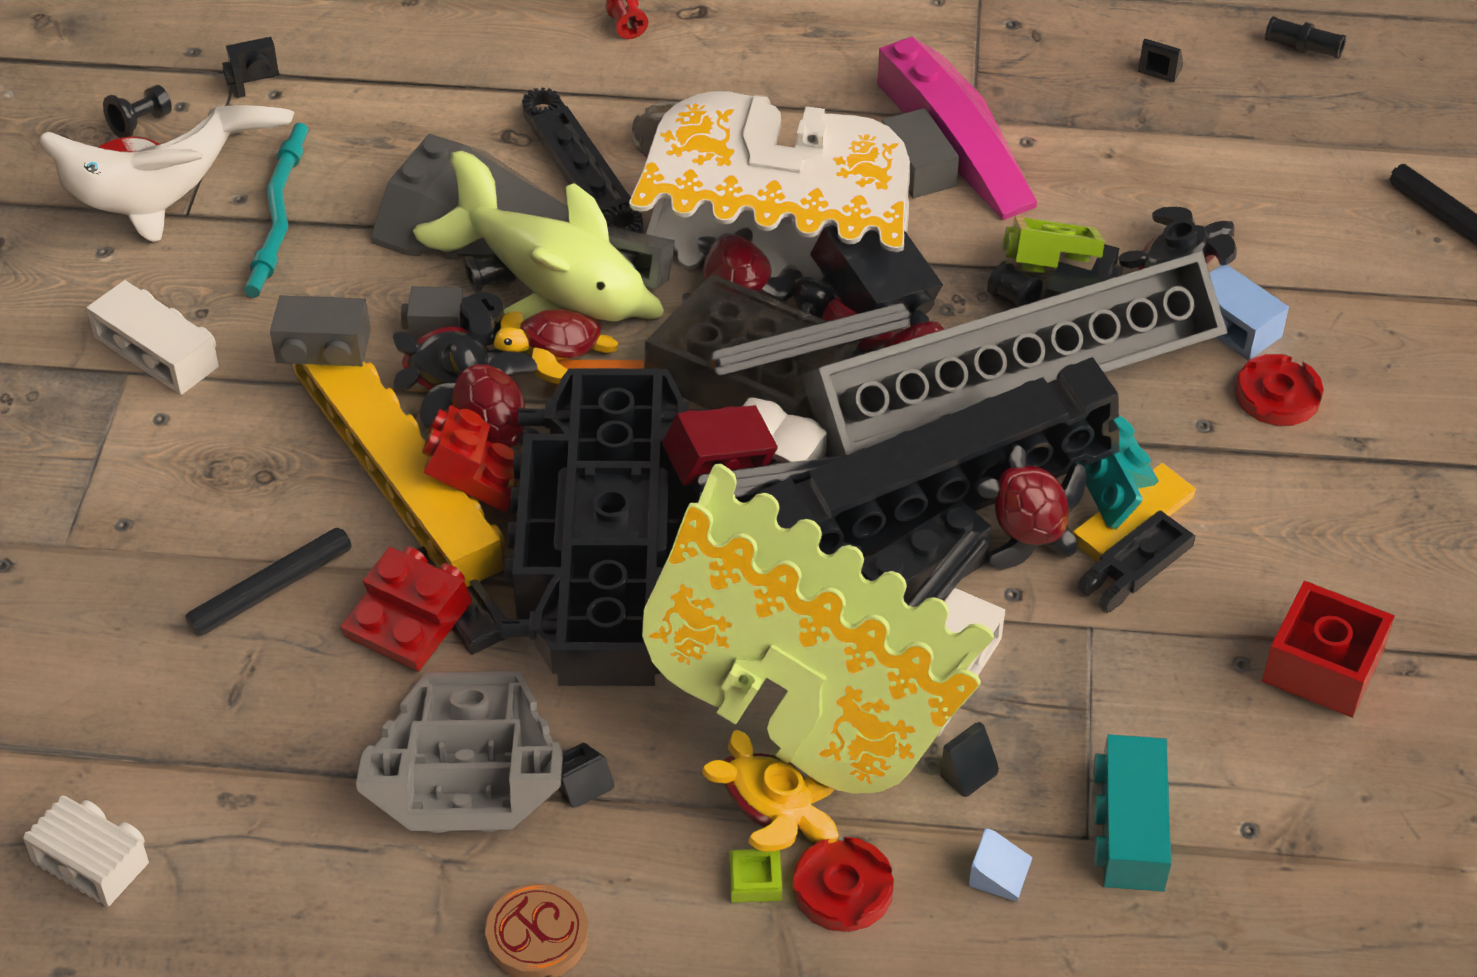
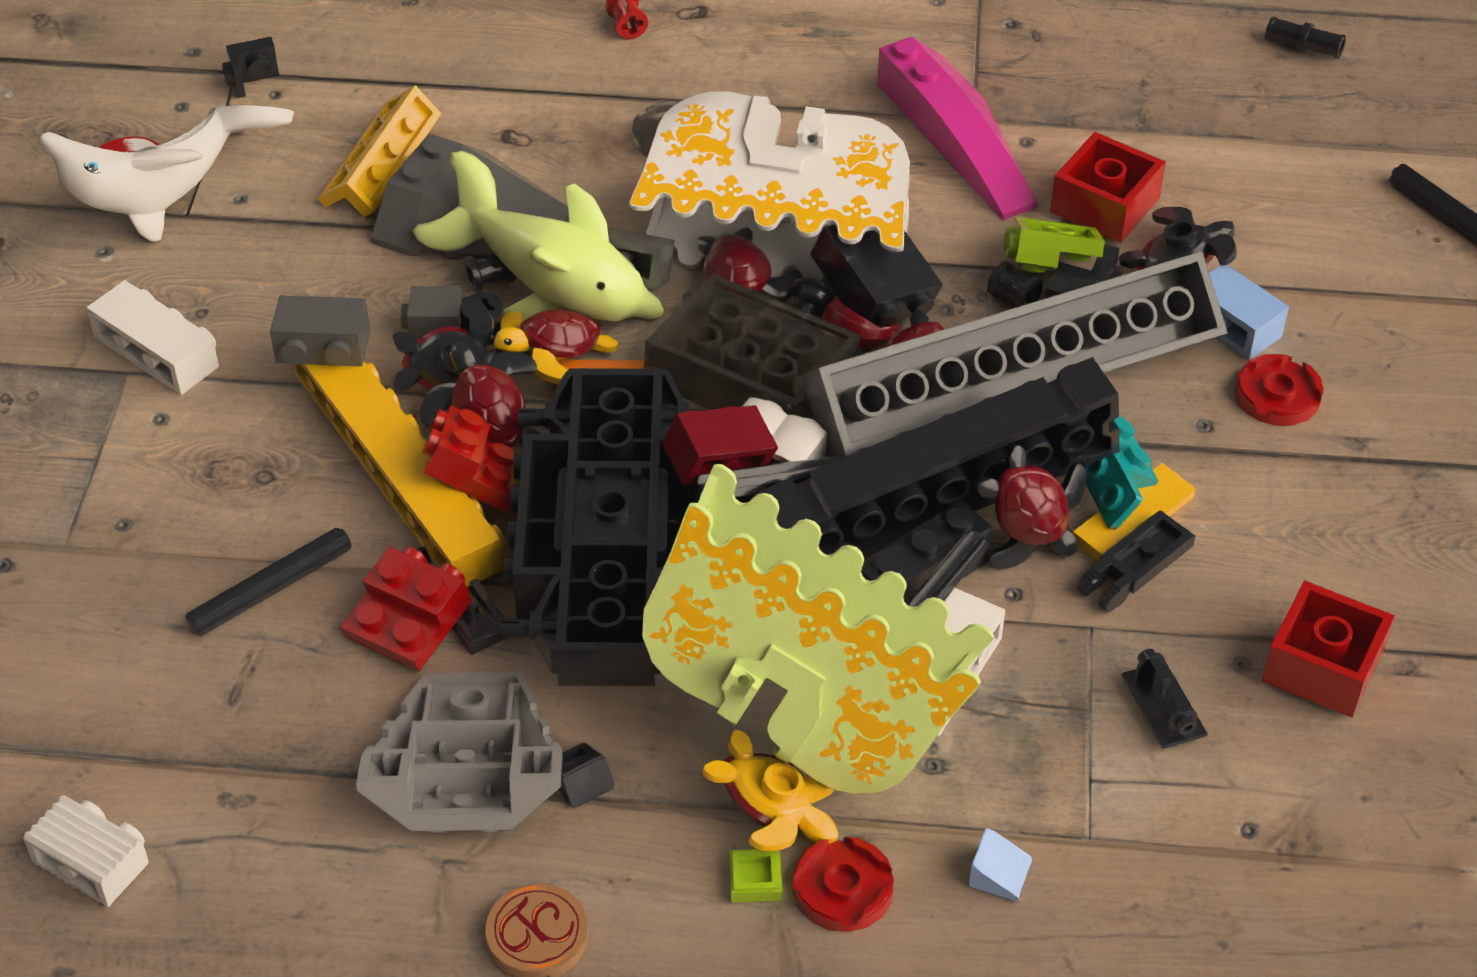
black piece [103,85,172,138] -> none
teal bar [244,123,309,298] -> none
black plate [522,87,644,234] -> none
axle [709,303,910,376] -> none
dark grey brick [882,108,959,199] -> none
black slope [941,721,999,797] -> none
teal brick [1093,734,1171,892] -> none
black slope [1138,39,1183,82] -> none
none -> yellow fence [318,85,441,217]
none -> red brick [1050,131,1166,243]
none -> black hinge [1121,649,1208,749]

